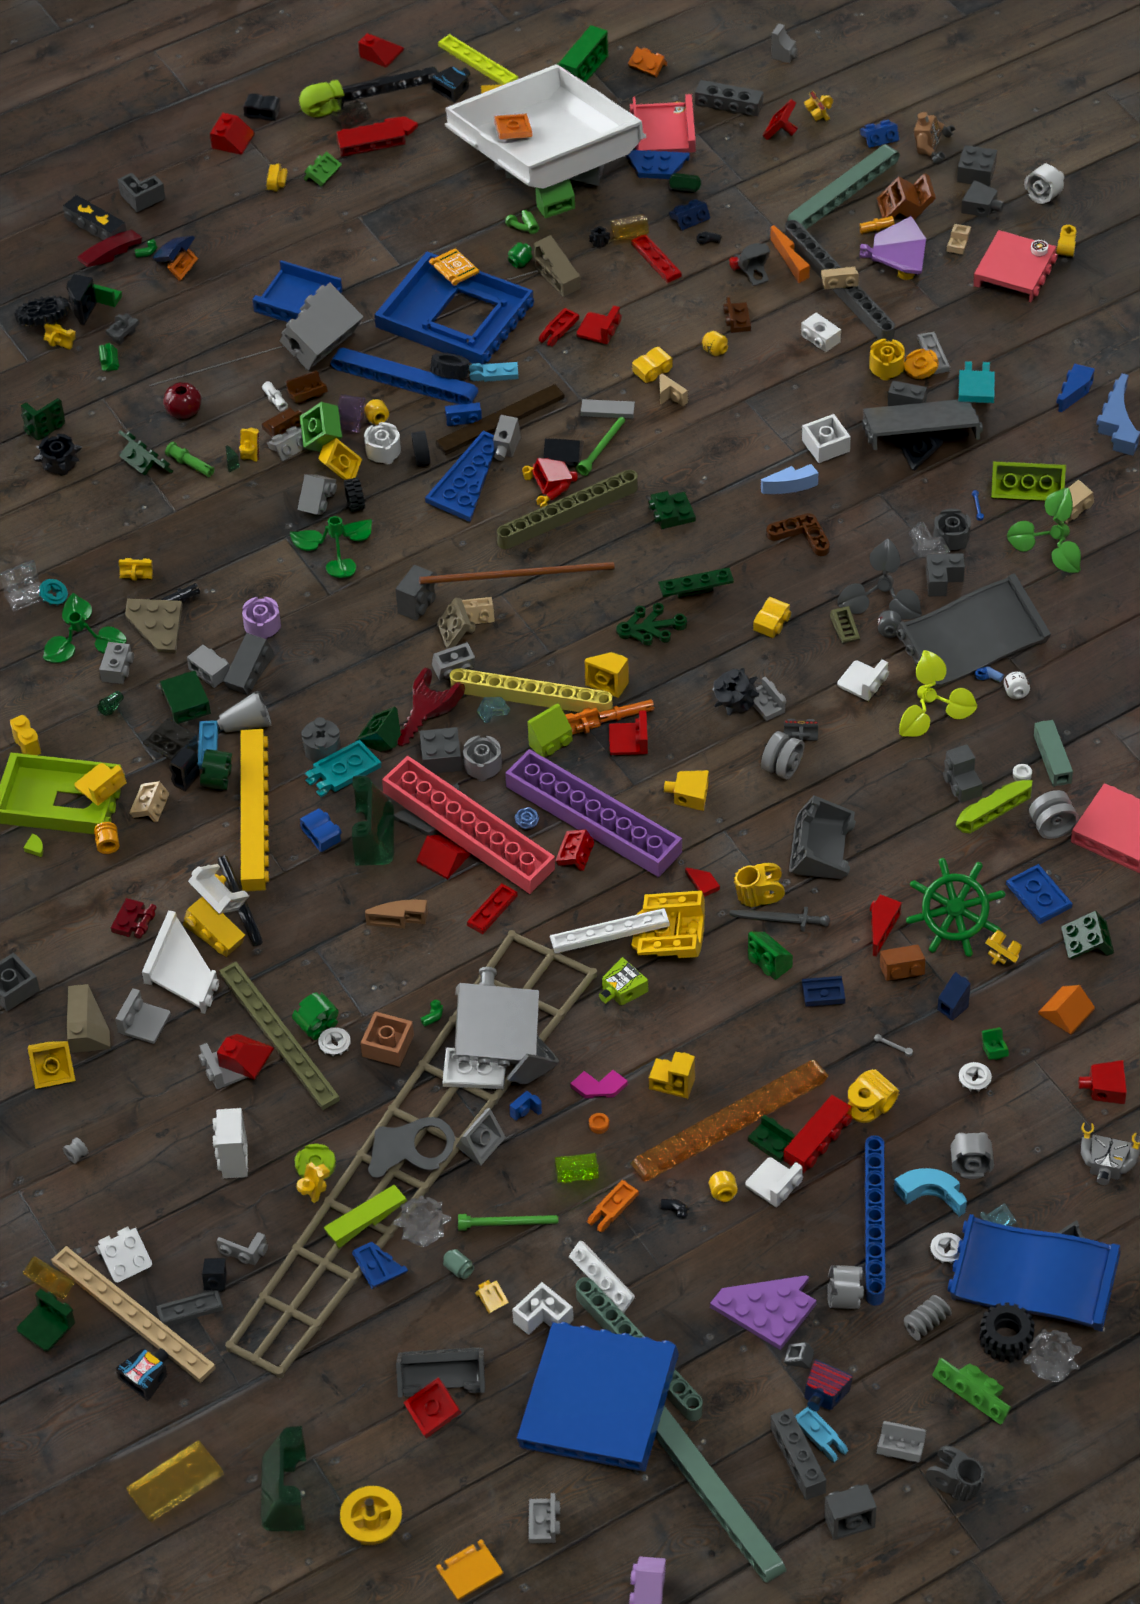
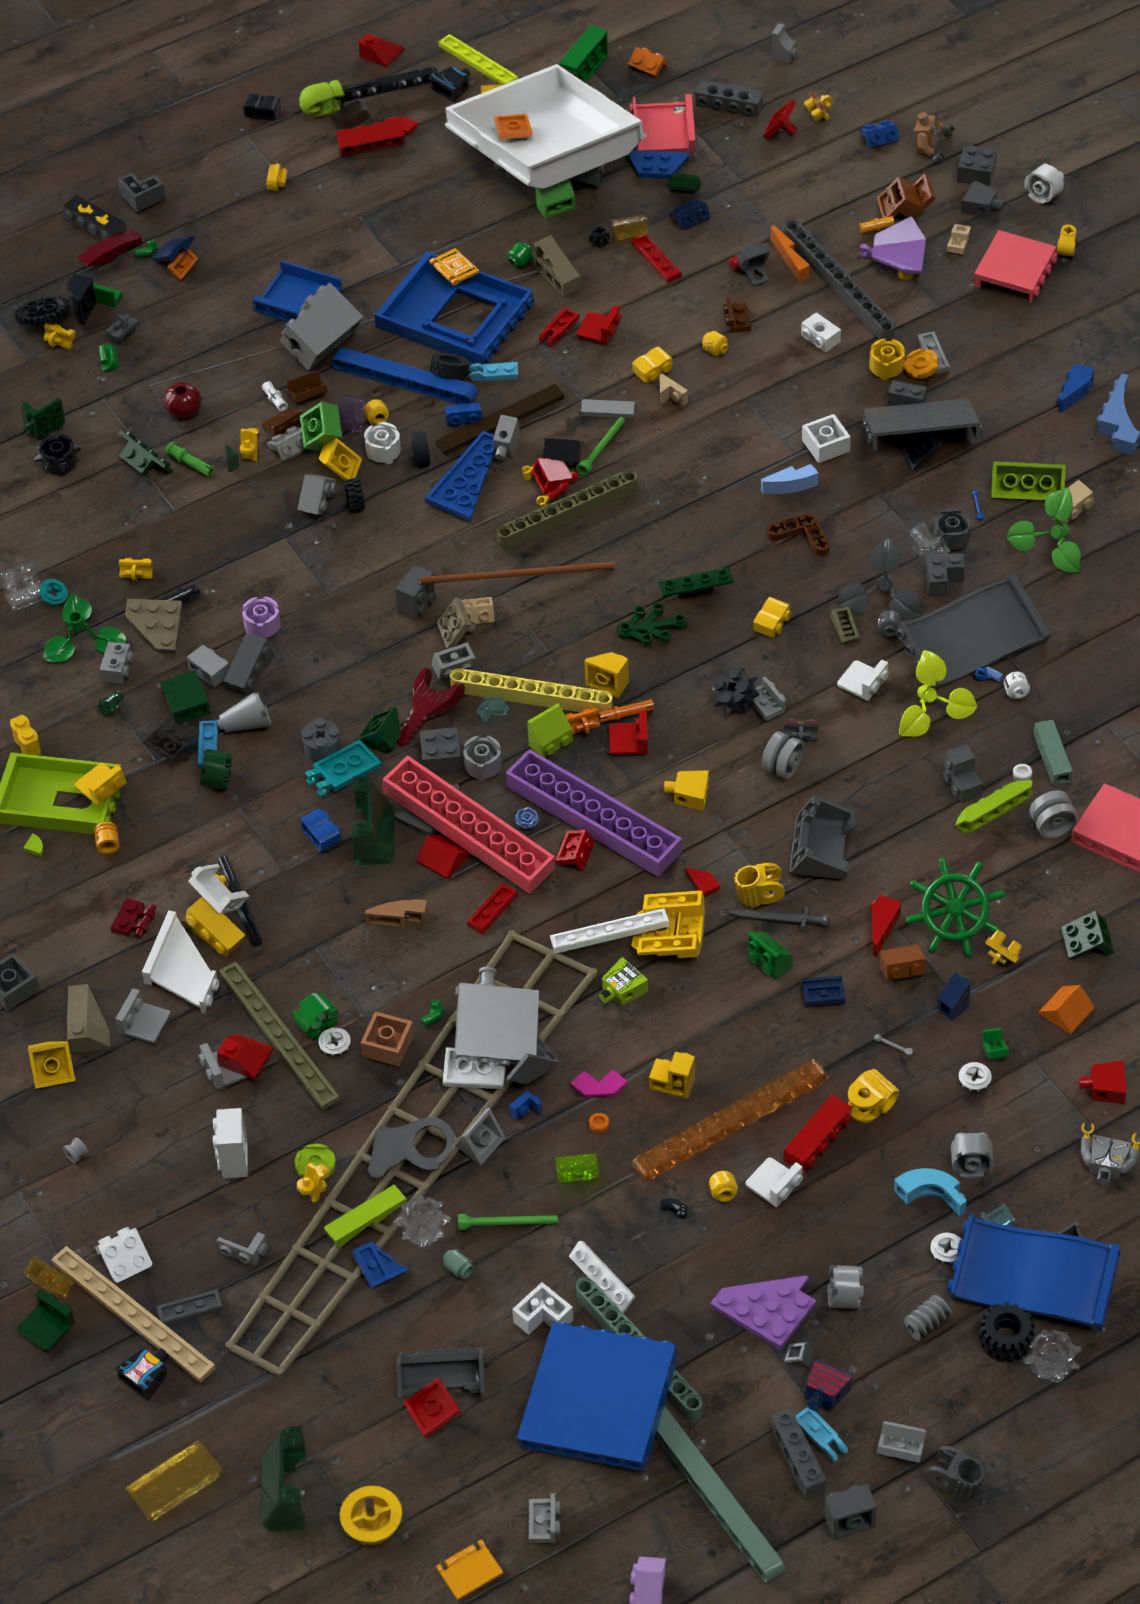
tan bracket [130,781,169,822] -> none
black brick [169,747,200,791] -> none
black brick [202,1258,227,1291] -> none
red slope [210,113,255,155] -> none
yellow brick [241,729,269,892] -> none
green plant [290,516,372,578] -> none
bright green bracket [304,152,342,187] -> none
yellow bracket [475,1280,509,1313] -> none
bright green plant [505,210,540,234] -> none
orange hinge [587,1180,639,1232] -> none
dark green plate [648,491,696,530] -> none
black arm [696,231,722,244] -> none
dark green bracket [748,1115,795,1163] -> none
sand green beam [787,144,900,229] -> none
tan bracket [821,267,859,289] -> none
blue beam [865,1135,885,1305] -> none
bright green bracket [933,1358,1011,1424] -> none
teal tile [958,361,995,403] -> none
blue tile [1006,864,1073,924] -> none
tile [1031,240,1048,256] -> none

